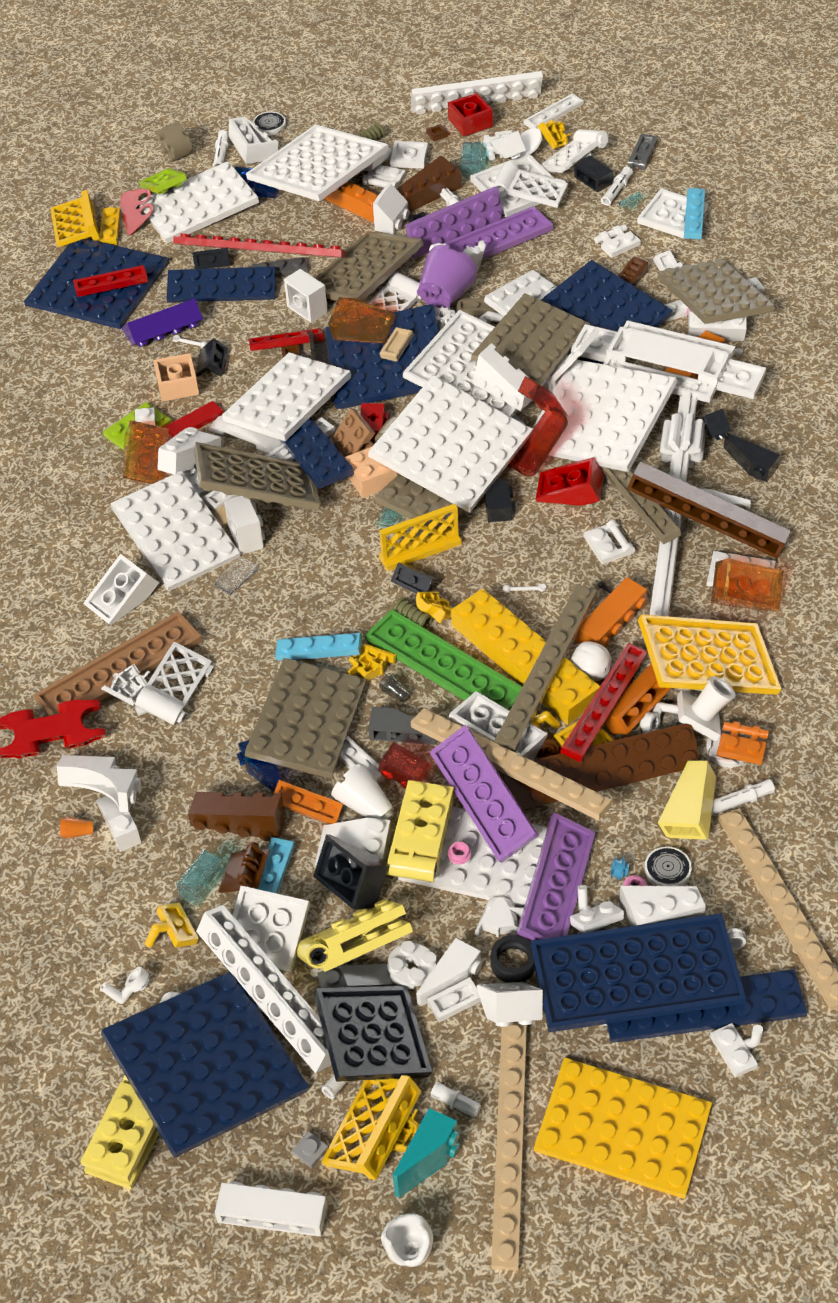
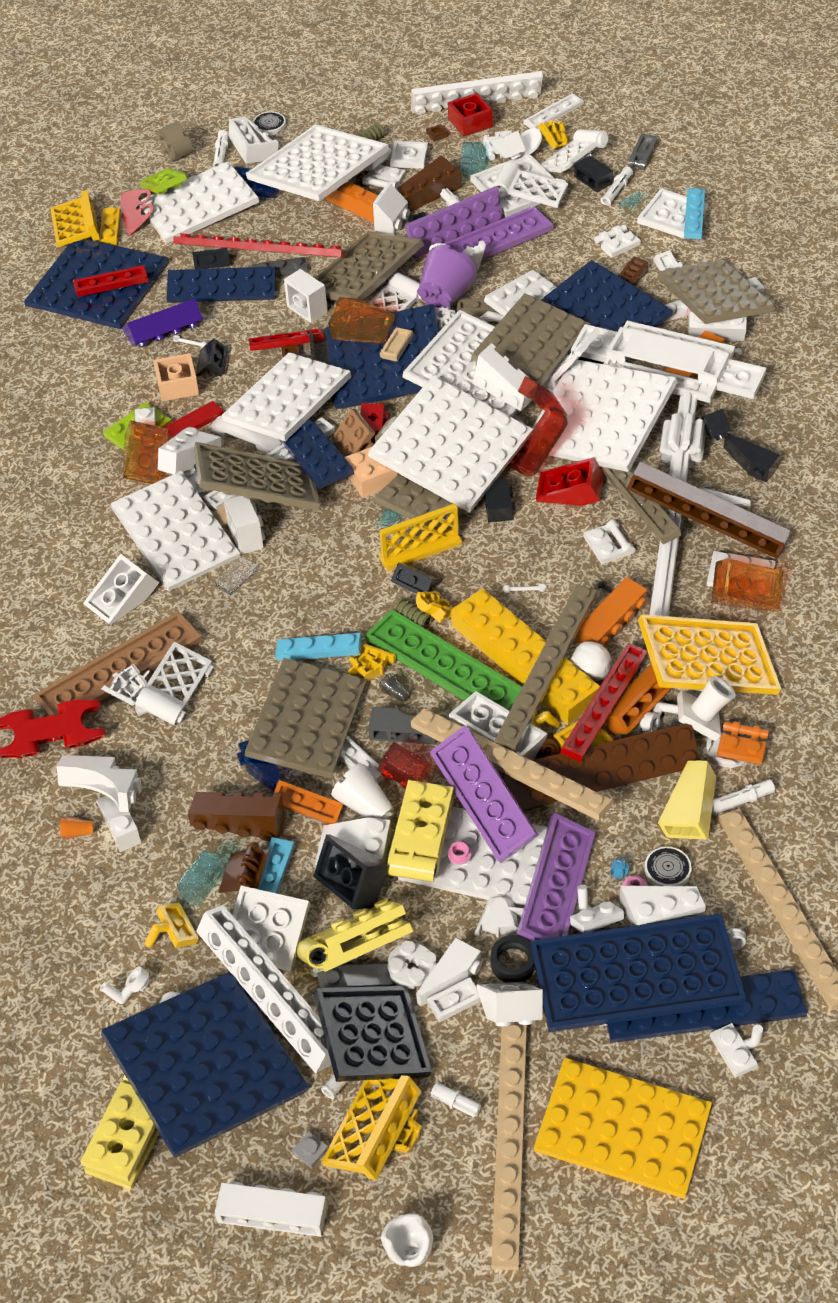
teal slope [393,1108,460,1198] -> none

